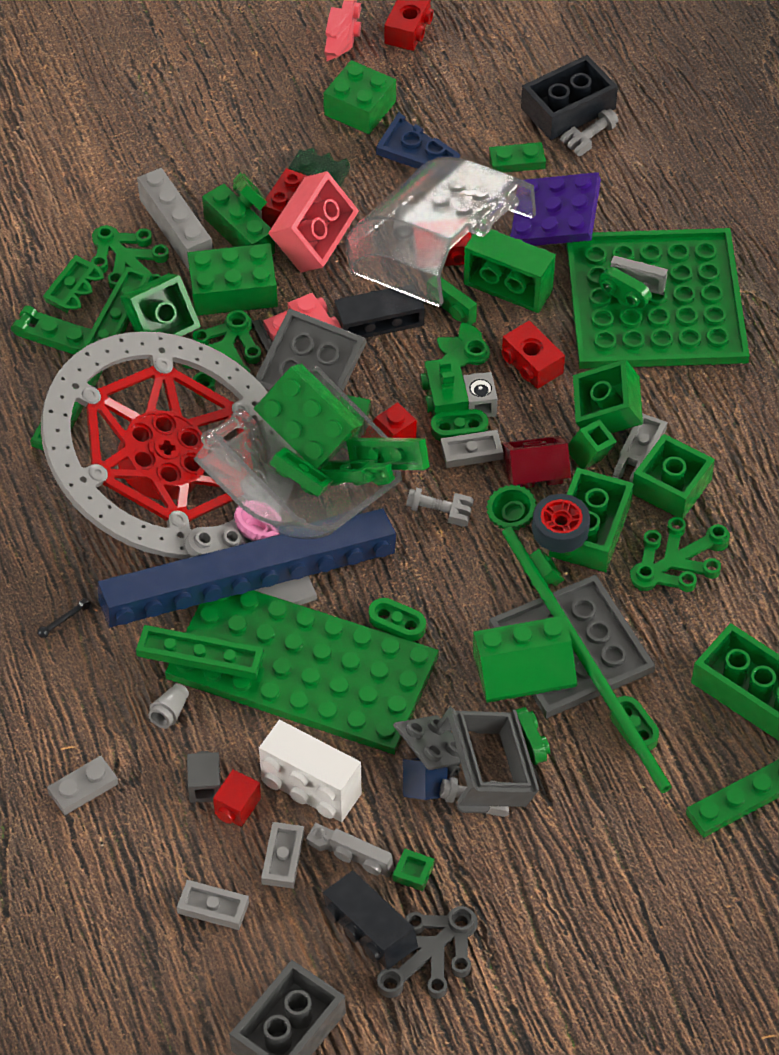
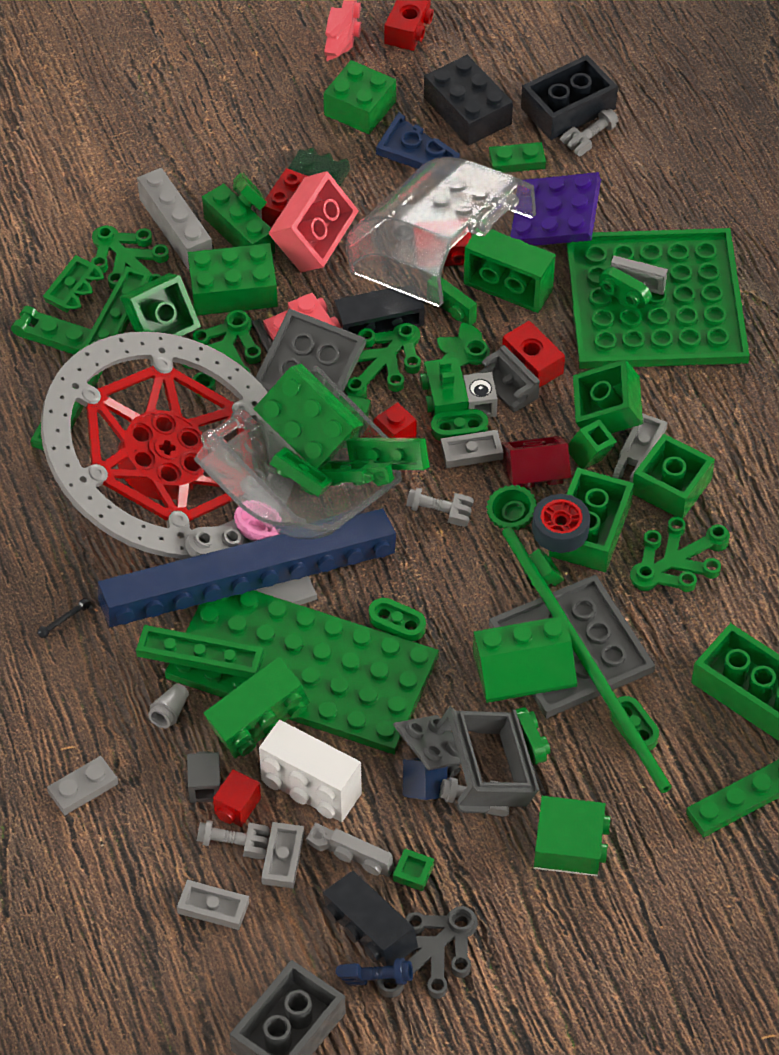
none -> light grey hinge [197,820,270,859]
none -> green brick [203,656,310,759]
none -> dark blue hinge [335,958,413,986]
none -> green plant [344,323,421,399]
none -> black brick [424,54,513,146]
none -> dark grey hinge [479,345,540,413]
none -> green piece [534,795,611,876]

